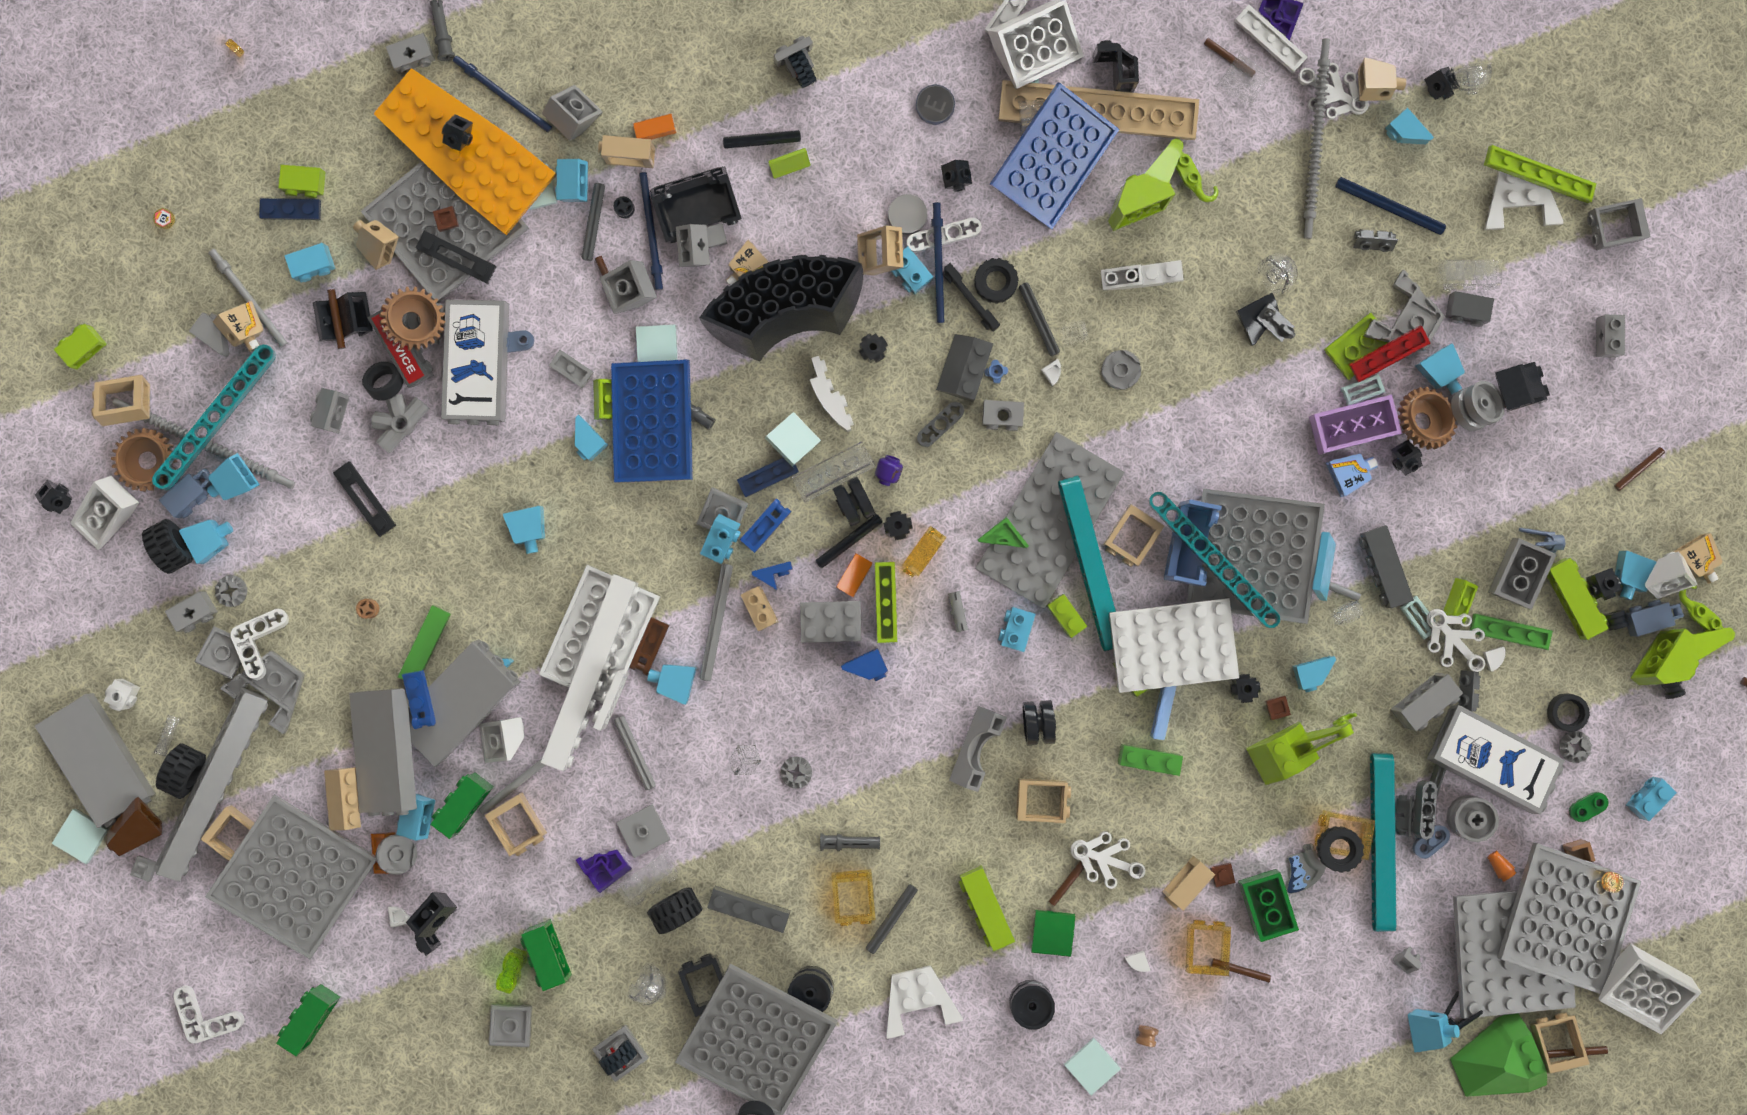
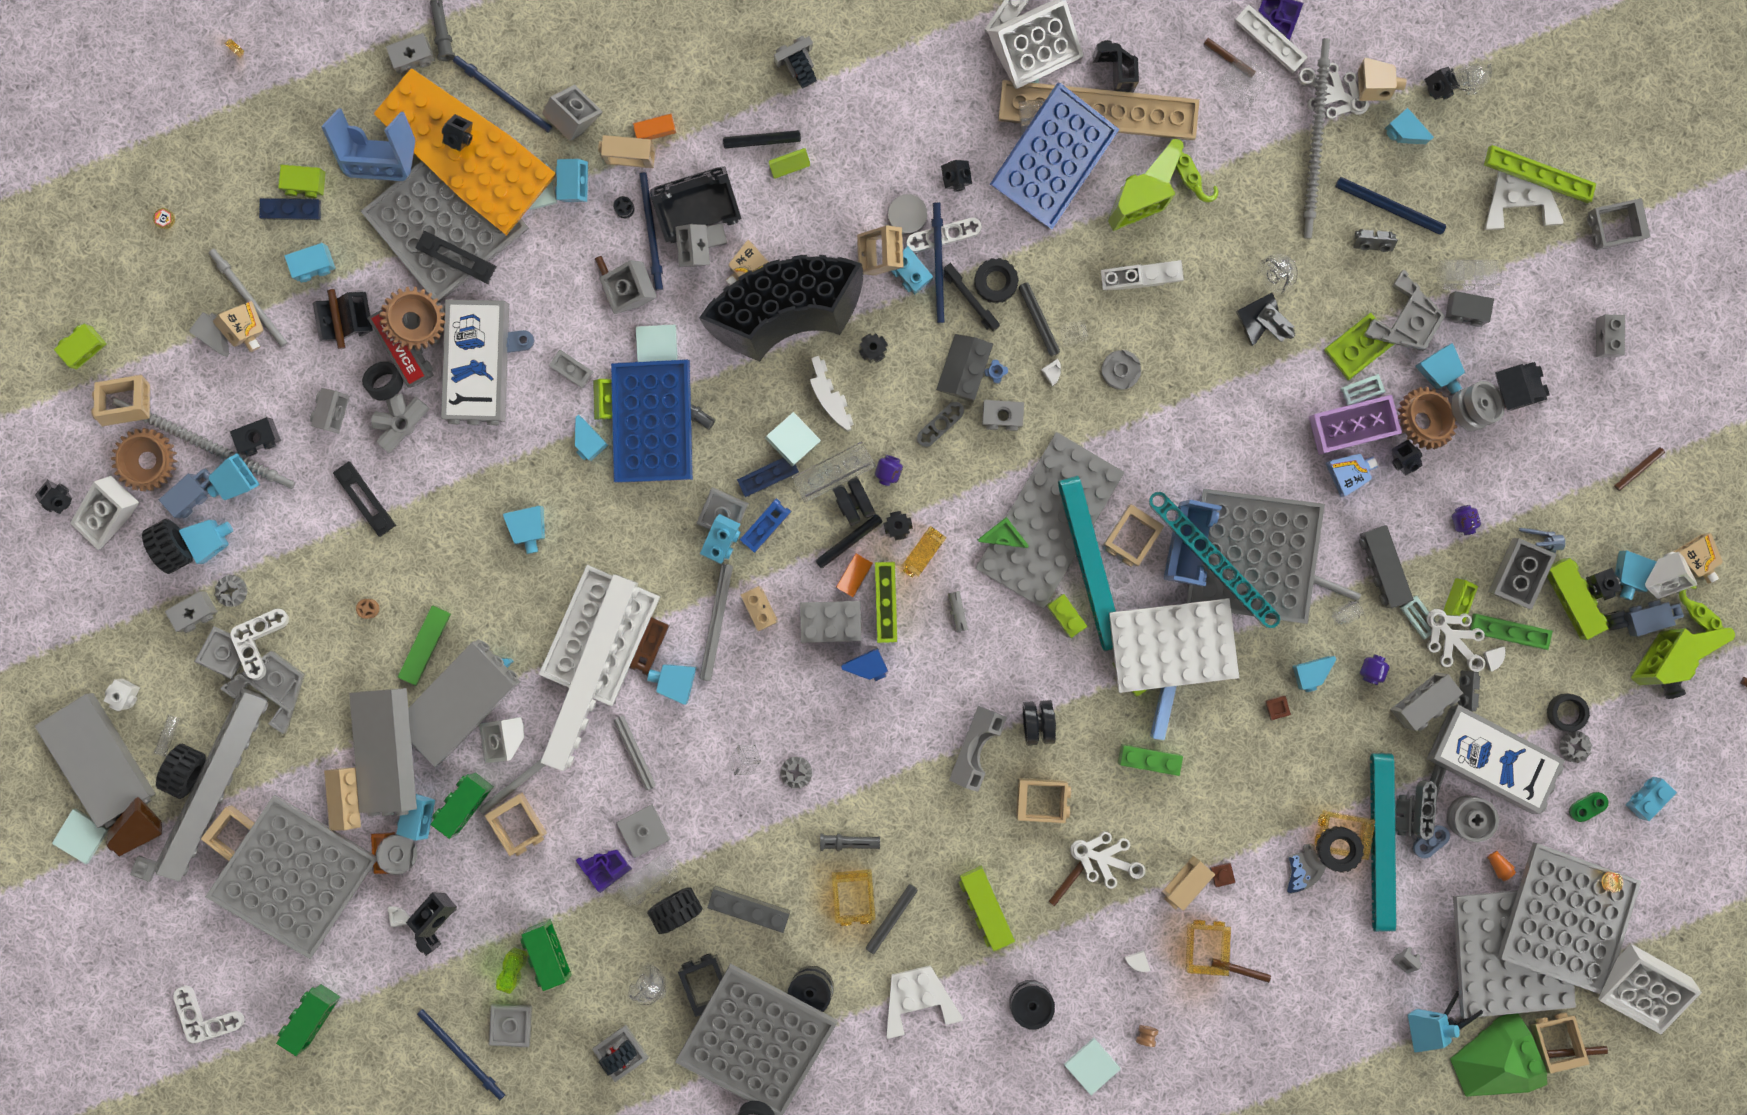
teal beam [152,344,276,490] -> none
tan torso [353,220,399,270] -> none
blue plate [402,670,436,729] -> none
copper plate [433,206,459,232] -> none
dark grey axle [581,183,605,261] -> none
white plate [592,670,629,731] -> none
blue slope [752,561,793,590] -> none
black tile [916,84,955,125] -> none
medium azure brick [998,607,1036,652] -> none
green slope [1031,910,1076,957] -> none
black brick [1230,674,1261,703] -> none
green brick [1238,869,1299,942] -> none
lime slope [1246,713,1357,785] -> none
medium azure tile [1312,532,1336,601] -> none
red tile [1348,325,1431,382] -> none
medium nougat panel [1562,839,1595,862] -> none
none -> black brick [230,417,281,457]
none -> medium blue windscreen [321,109,415,181]
none -> dark blue bar [417,1009,505,1101]
none -> dark purple head [1360,654,1390,685]
none -> dark purple head [1451,505,1481,536]

